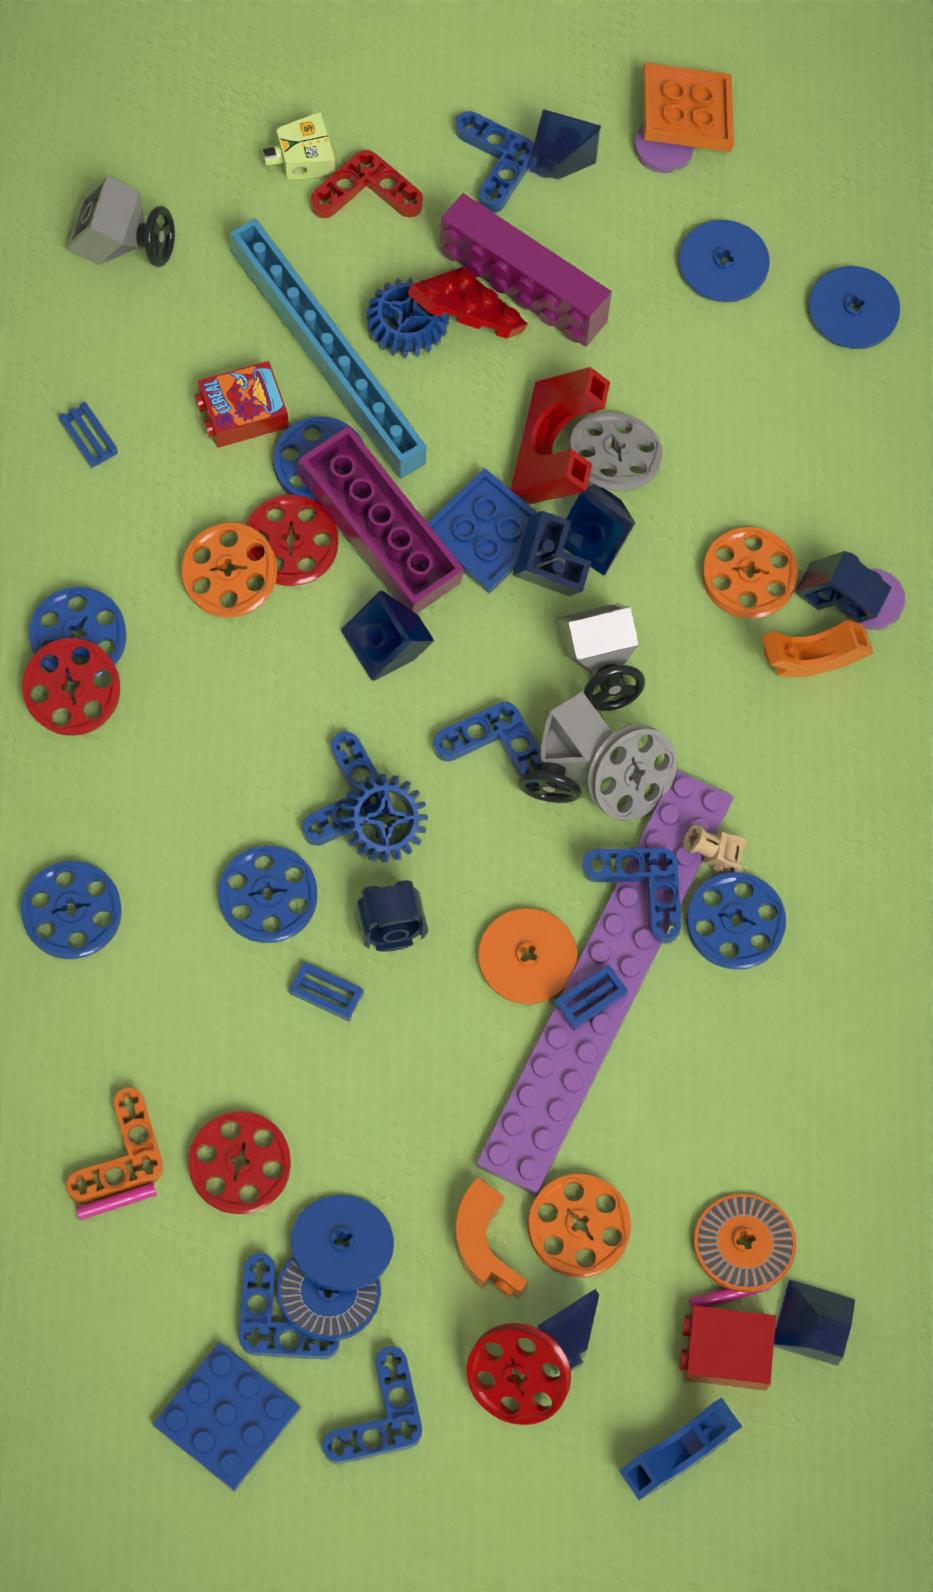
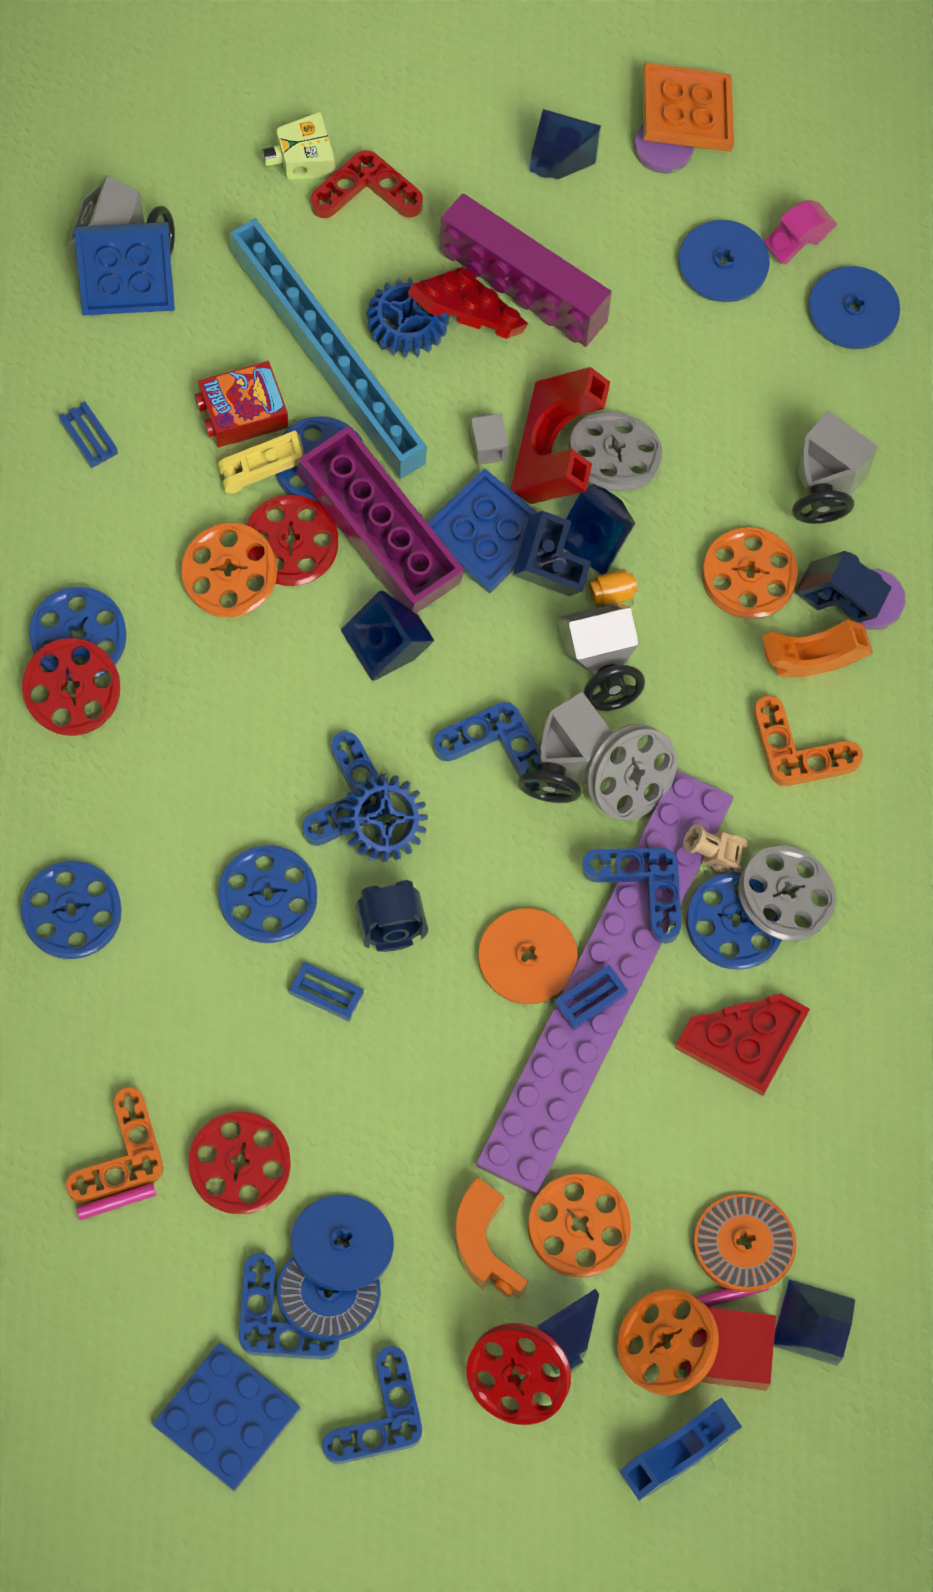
blue beam [456,111,535,213] -> none
none -> blue plate [74,222,175,316]
none -> light yellow plate [218,430,305,494]
none -> light grey brick [470,413,509,465]
none -> light orange brick [589,569,638,606]
none -> orange wedge [617,1289,719,1395]
none -> red plate [675,993,810,1096]
none -> light grey wedge [738,845,836,941]
none -> orange beam [754,696,863,786]
none -> dark pink brick [764,200,837,264]
none -> light grey piece [792,411,878,524]

